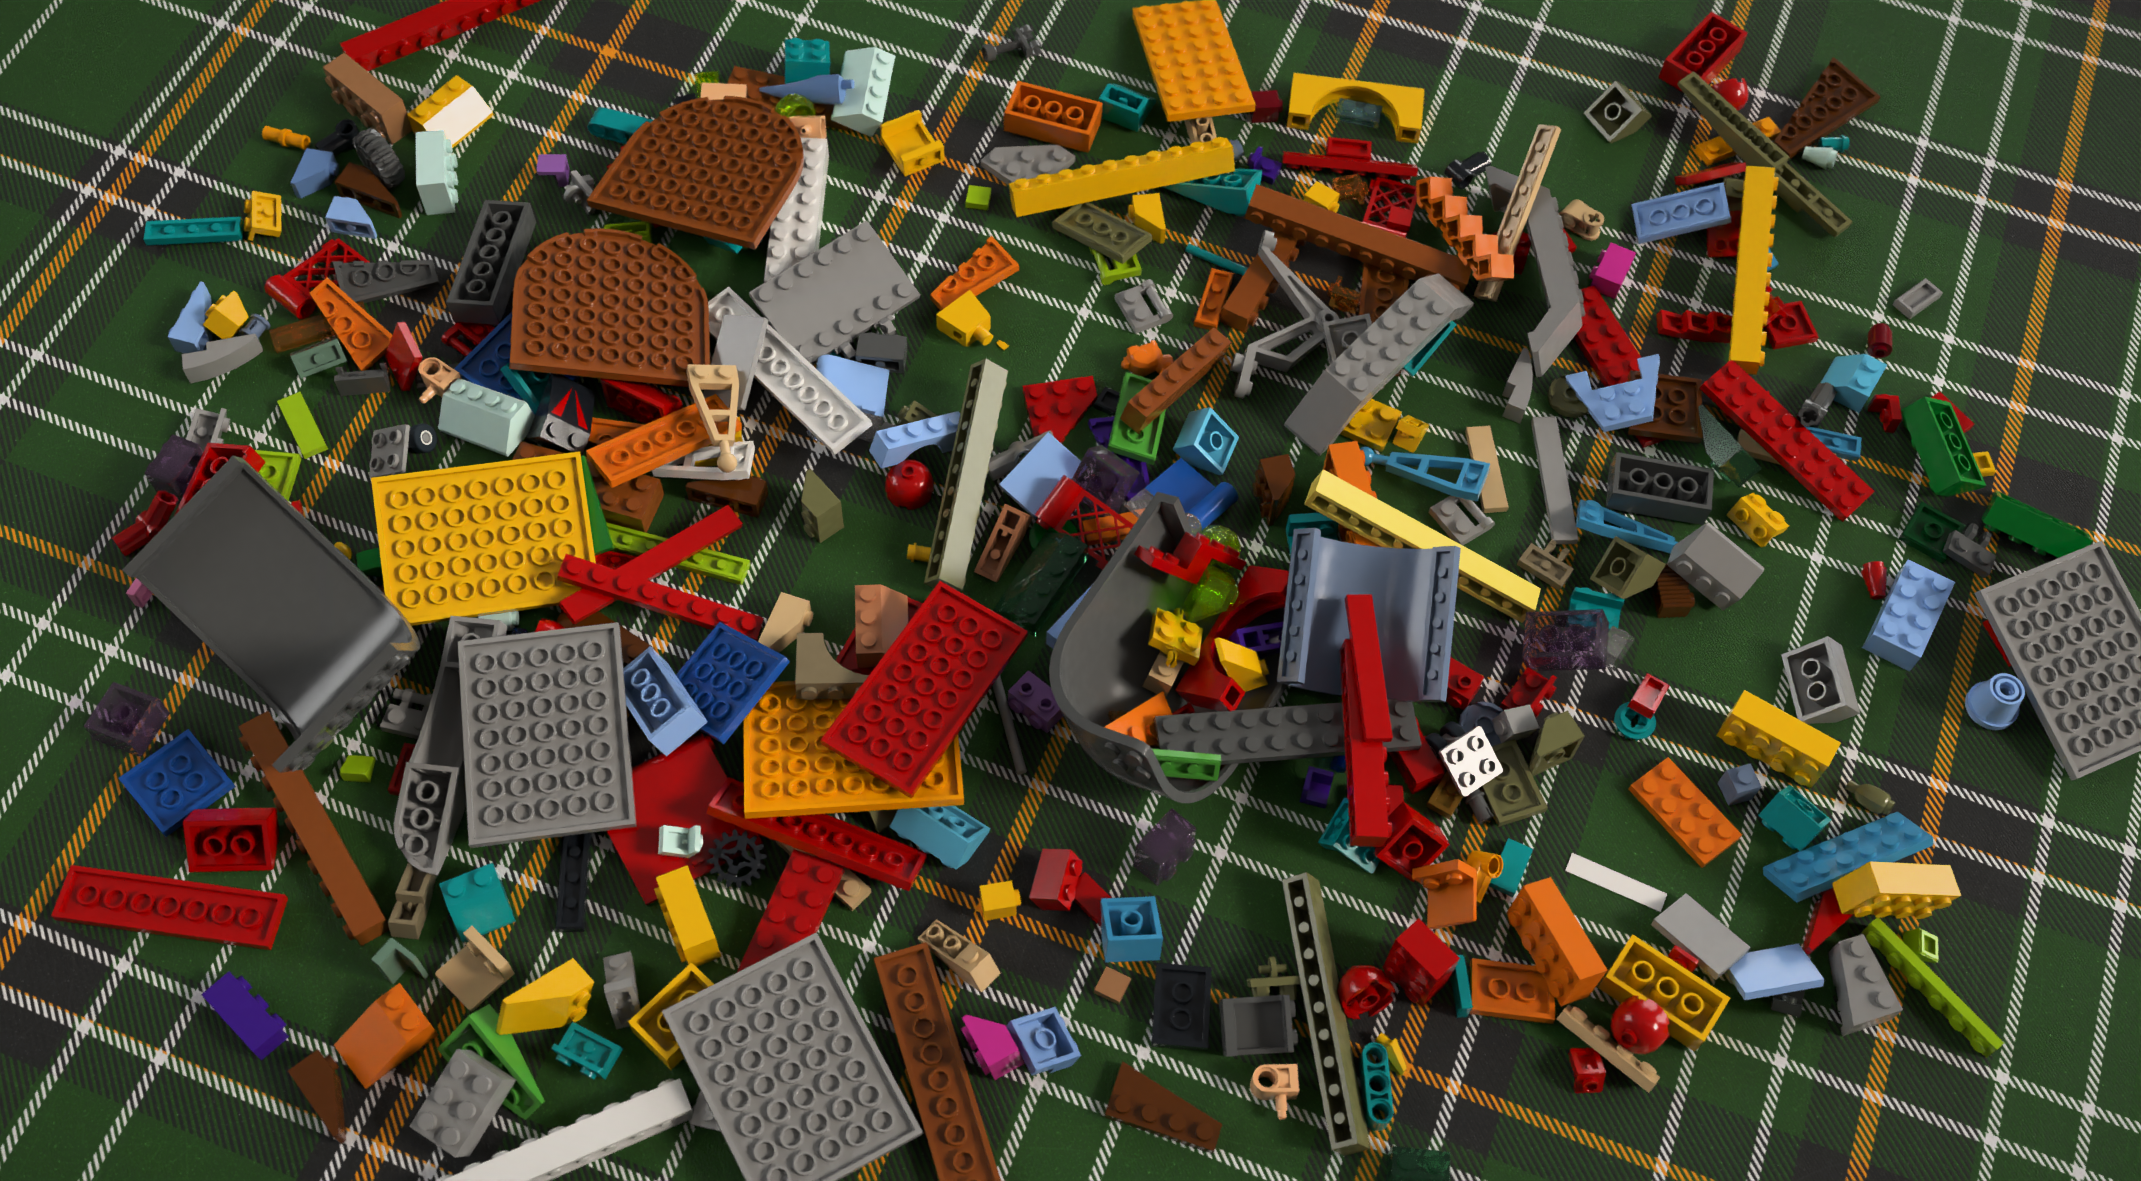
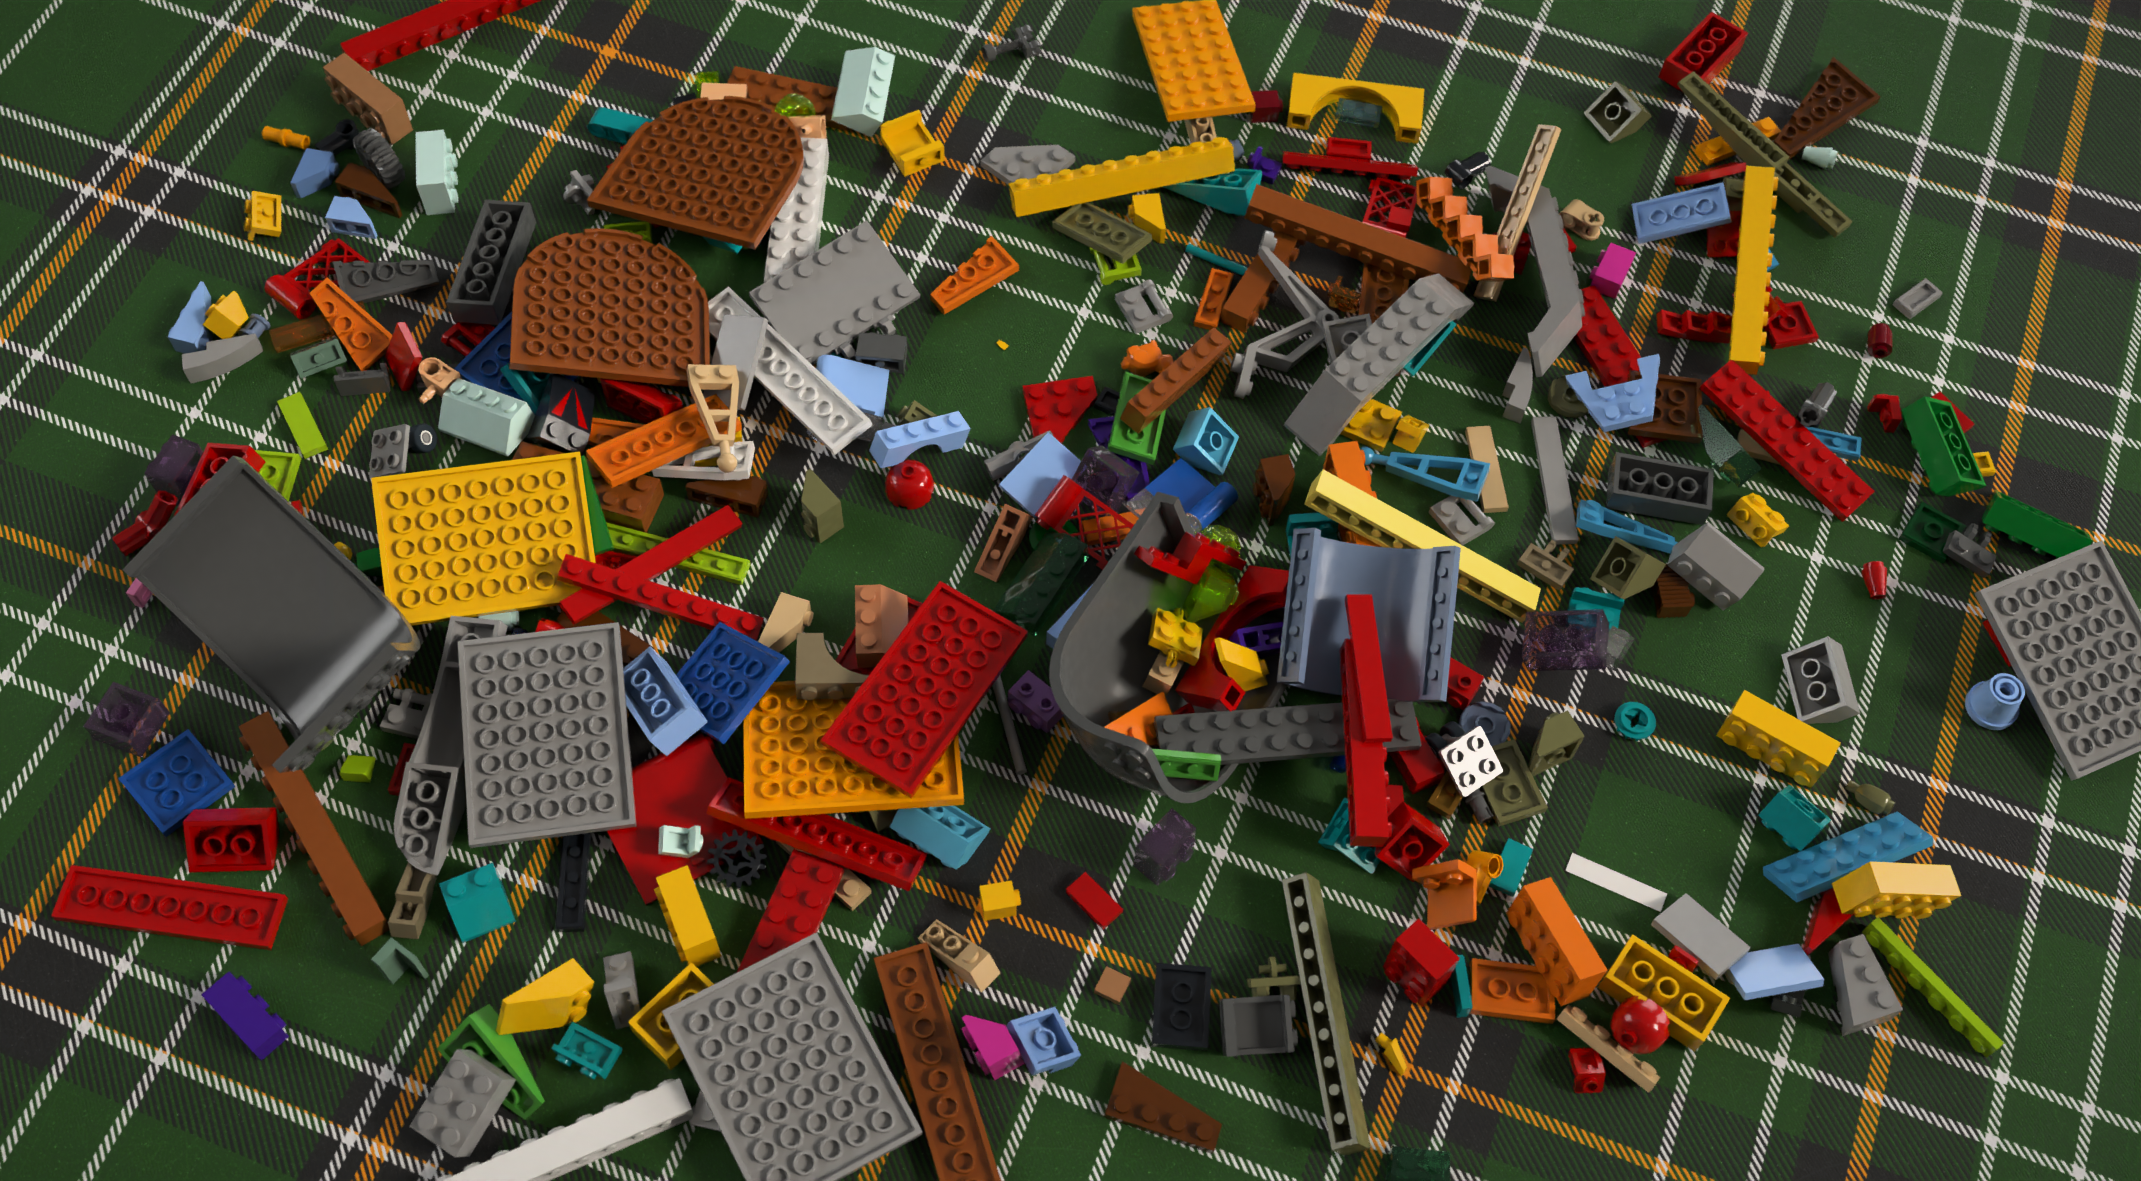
teal plate [143,217,244,245] -> none
light grey bracket [182,408,230,458] -> none
reddish brown slope [288,1049,346,1144] -> none
orange slope [334,983,438,1089] -> none
slope [407,75,493,148] -> none
tan bracket [435,926,515,1011] -> none
medium lavender panel [537,154,570,187] -> none
medium blue piece [759,74,855,104] -> none
teal brick [784,38,830,84] -> none
yellow pin [907,542,931,563] -> none
brick [924,358,1008,591] -> none
yellow torso [936,290,993,346] -> none
lime tile [966,185,991,210] -> none
orange brick [1004,81,1103,153] -> none
red brick [1029,849,1083,911] -> none
teal slope [1098,83,1156,132] -> none
dark azure slope [1101,896,1163,962] -> none
light nougat piece [1250,1064,1299,1120] -> none
dark purple panel [1300,766,1335,809] -> none
yellow brick [1304,181,1340,213] -> none
clear orange bracket [1332,173,1368,205] -> none
red cylinder [1338,965,1395,1019] -> none
teal beam [1358,1042,1394,1131] -> none
light grey brick [1492,704,1540,743] -> none
red bracket [1500,667,1557,718] -> none
tile [1627,673,1670,720] -> none
orange plate [1628,757,1742,868] -> none
red cylinder [1712,78,1749,111] -> none
sand blue brick [1718,763,1762,806] -> none
teal pin [1818,135,1849,153] -> none
medium azure slope [1821,354,1887,413] -> none
light blue brick [1862,559,1955,672] -> none
lime slope [1903,928,1938,963] -> none

